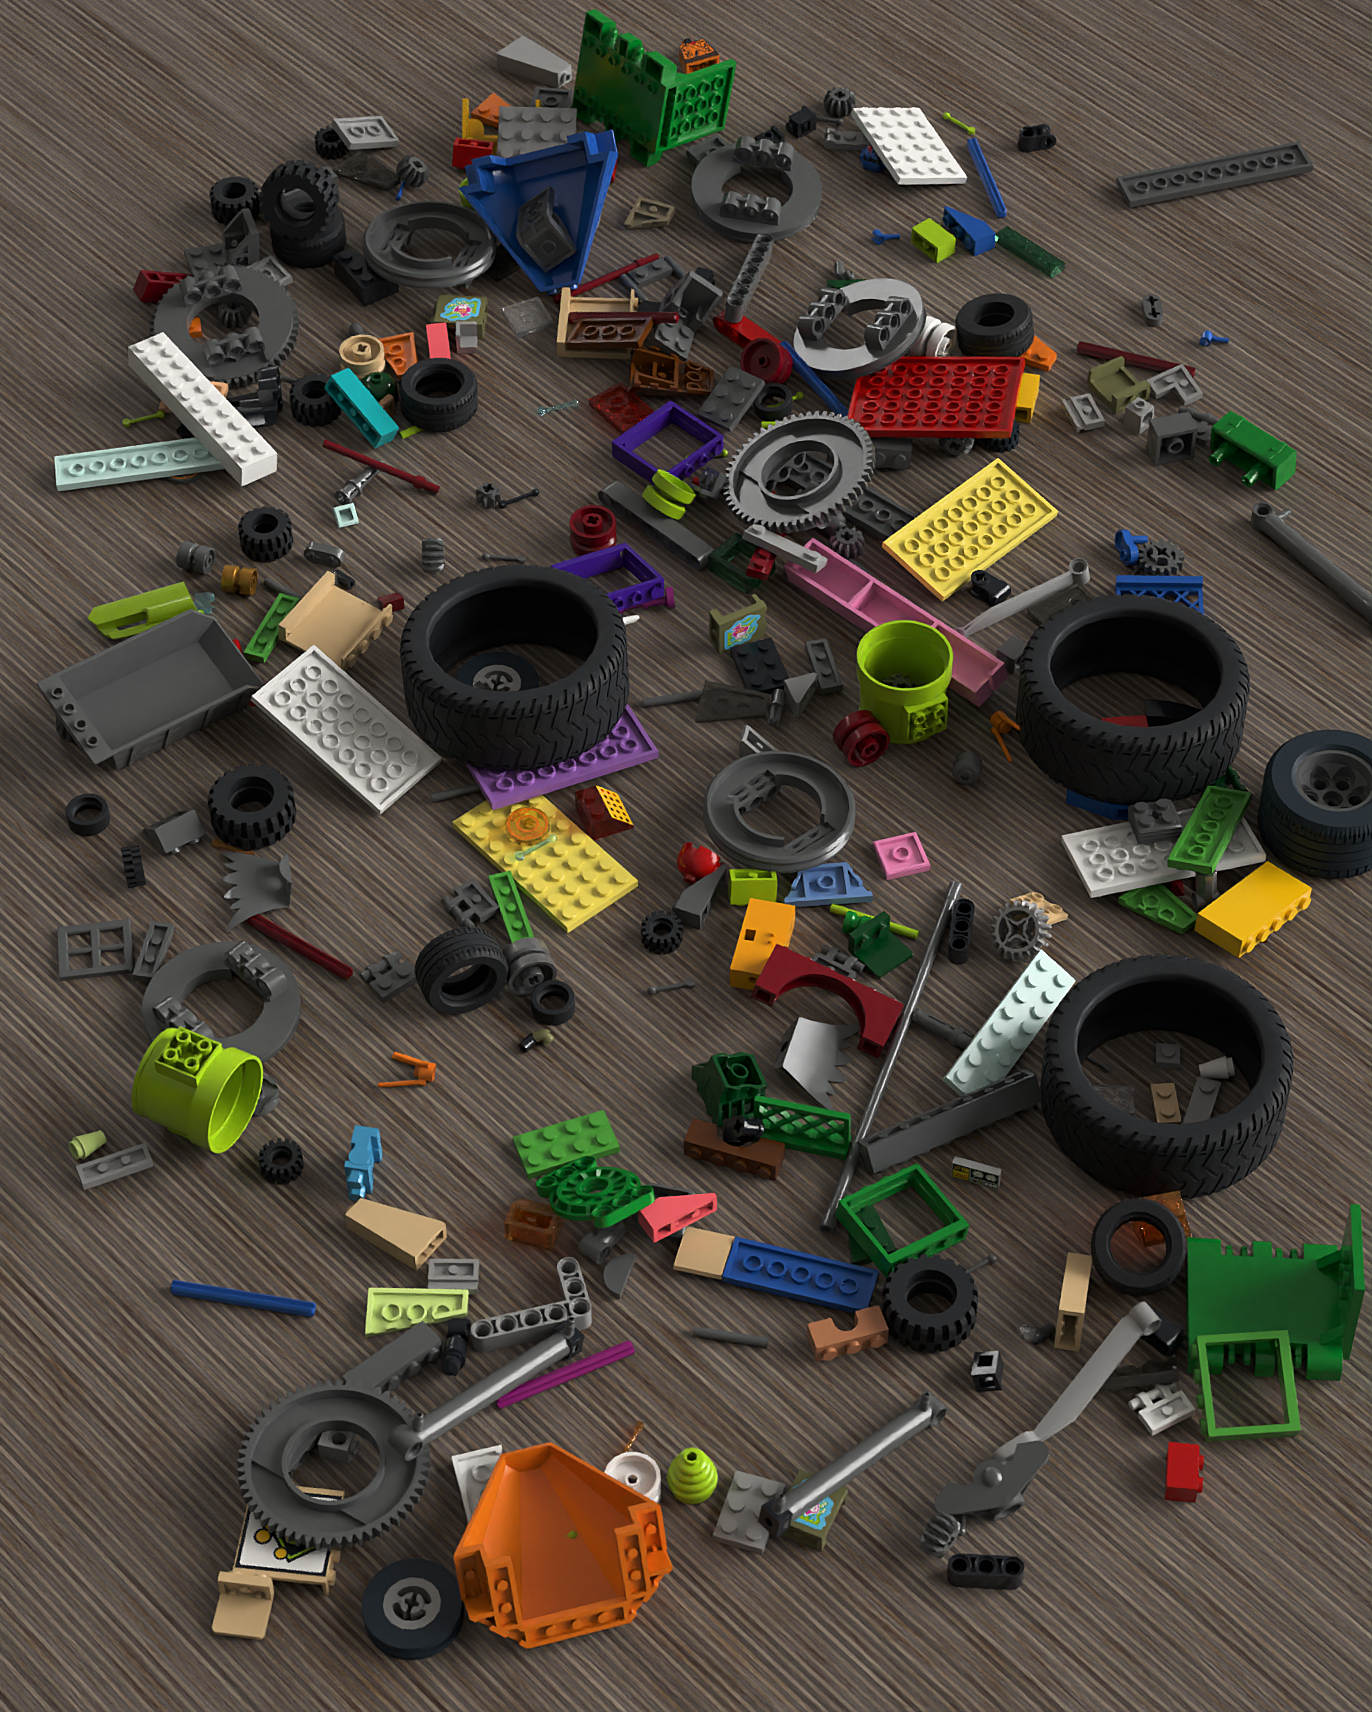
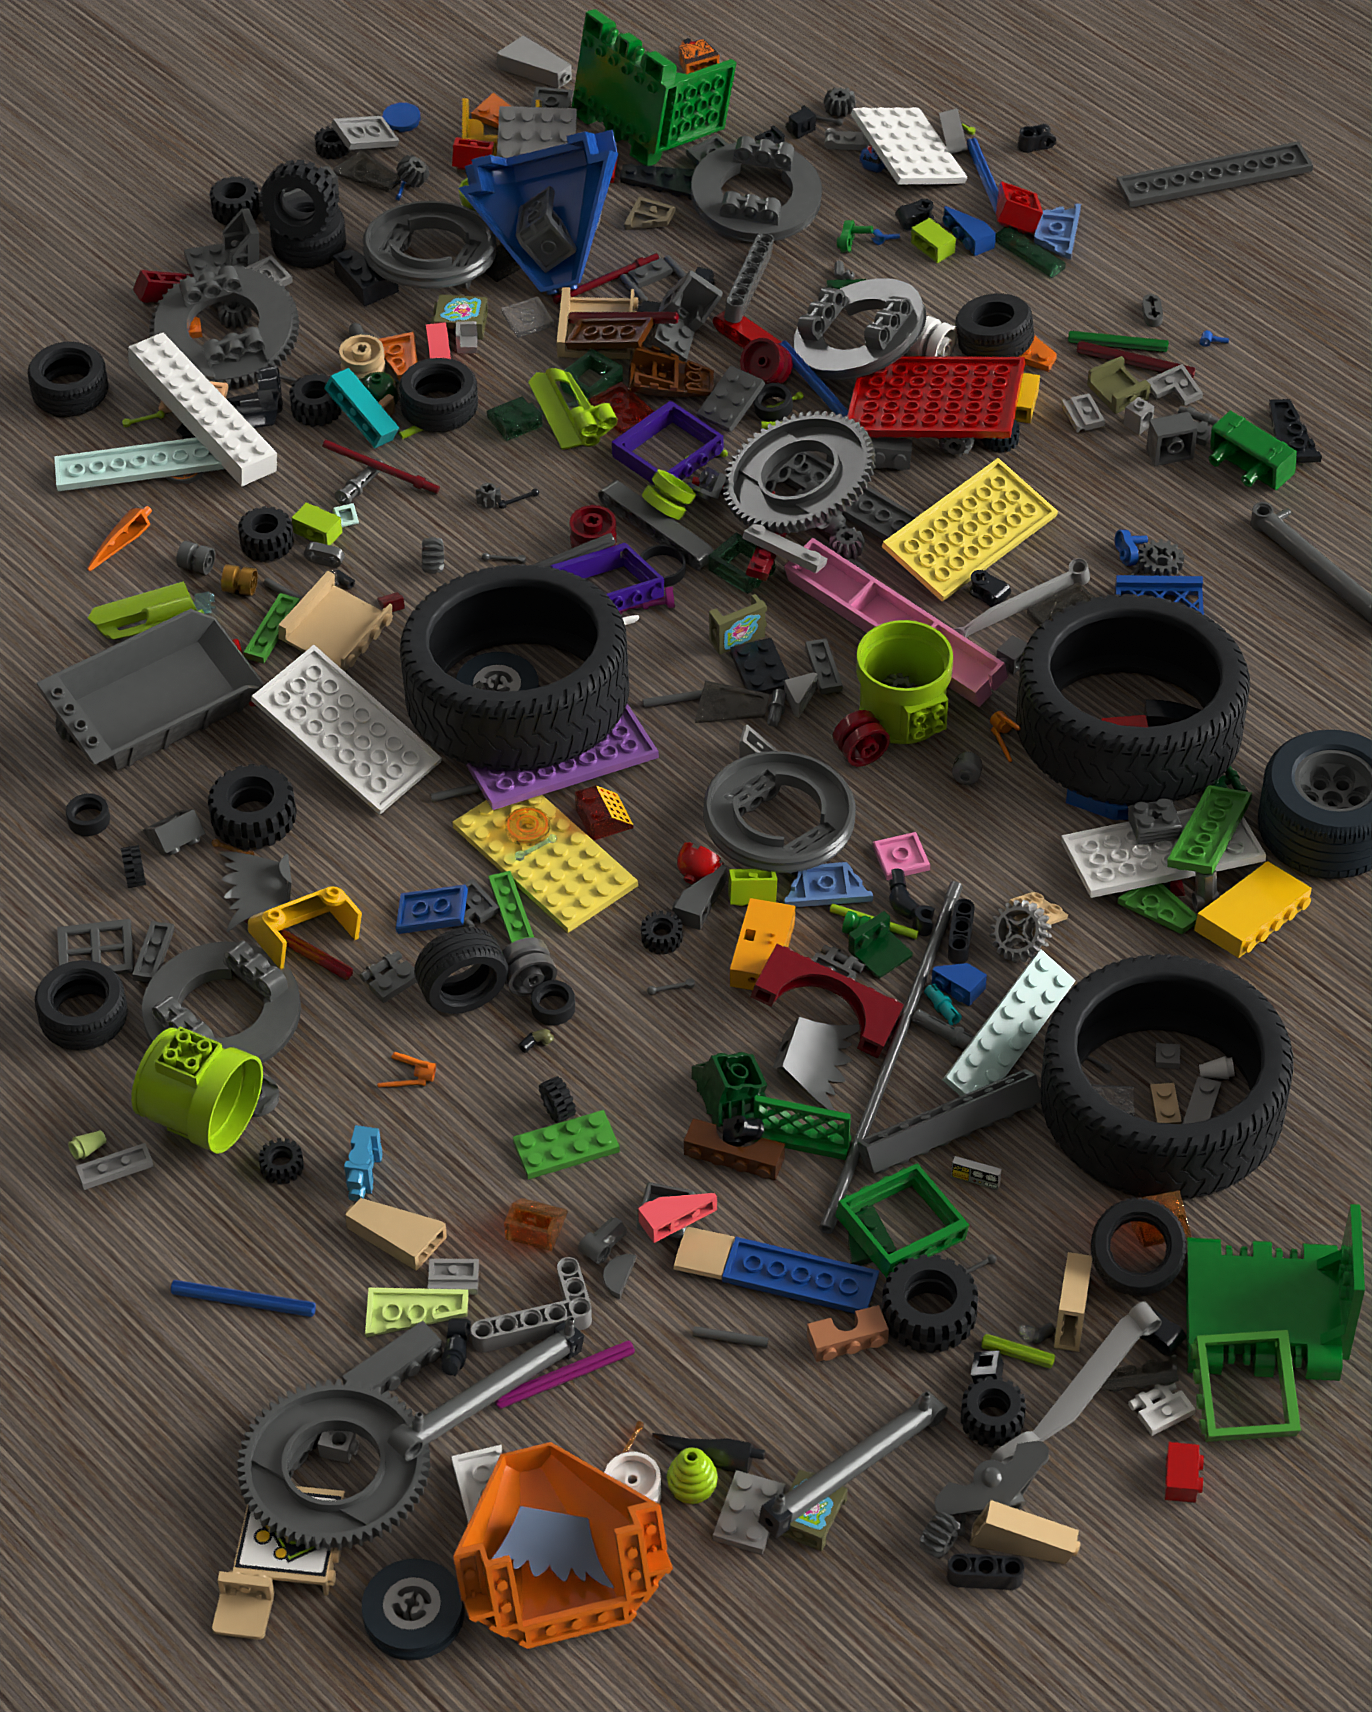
green piece [536,1156,655,1228] -> none
none -> black tyre [27,341,109,417]
none -> black tyre [34,960,128,1050]
none -> orange piece [87,506,152,571]
none -> yellow windscreen [248,887,362,969]
none -> lime brick [292,502,342,545]
none -> blue tile [382,103,421,132]
none -> blue tile [396,884,468,934]
none -> clear green plate [486,396,543,441]
none -> sand blue piece [492,1506,614,1589]
none -> lime panel [528,368,618,450]
none -> dark grey axle [533,533,616,567]
none -> black tyre [539,1076,576,1123]
none -> clear green window [560,349,623,406]
none -> black wing [620,164,695,200]
none -> black tyre [640,545,686,587]
none -> black piece [652,1433,765,1473]
none -> green piece [837,220,873,253]
none -> black piece [889,868,935,937]
none -> black piece [895,199,934,231]
none -> teal pin [924,984,962,1025]
none -> blue slope [931,963,987,1006]
none -> light grey beam [939,108,968,154]
none -> black tyre [960,1376,1026,1448]
none -> tan slope [969,1500,1080,1564]
none -> lime axle [981,1334,1055,1368]
none -> red slope [996,181,1043,234]
none -> medium blue wing [1034,204,1081,260]
none -> green axle [1068,331,1169,352]
none -> black wing [1269,399,1322,463]

